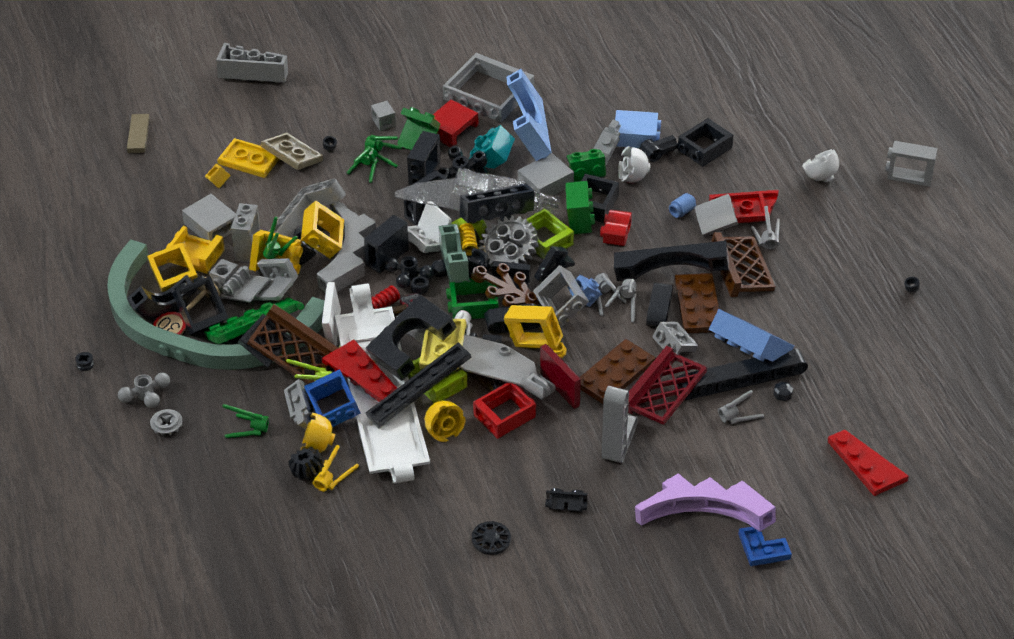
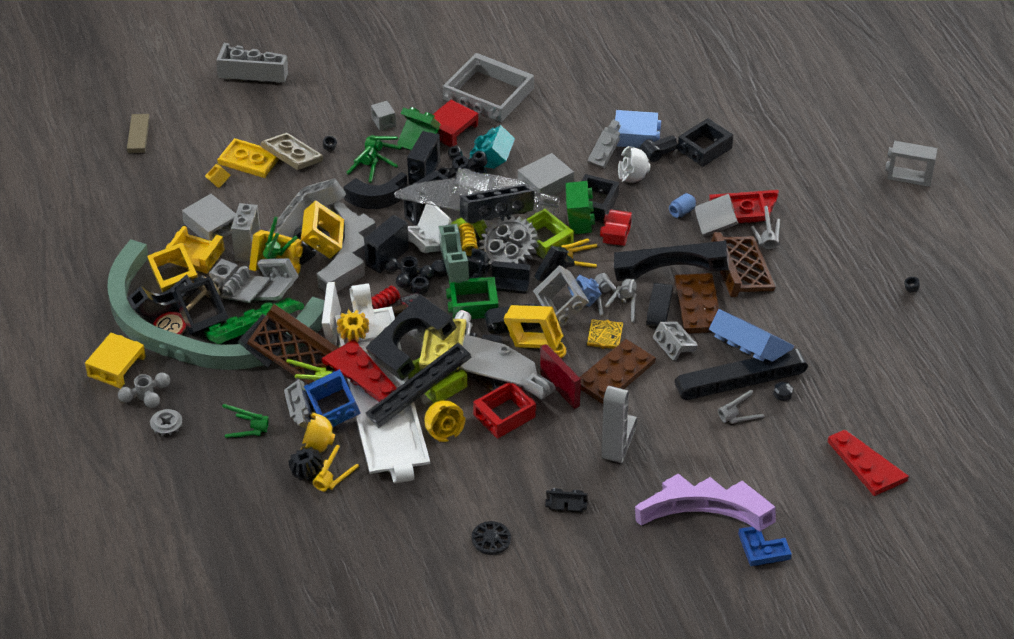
black bush [75,352,94,371] -> none
reddish brown plant [471,263,539,307] -> none
light blue arch [506,69,552,161] -> none
green bracket [566,149,606,182] -> none
dark red fence [628,345,707,425] -> none
white cylinder [802,149,839,182] -> none
none -> yellow panel [85,333,146,389]
none -> yellow gear [337,309,369,343]
none -> black arch [343,172,407,209]
none -> yellow plant [561,239,598,268]
none -> yellow piece [587,319,623,349]

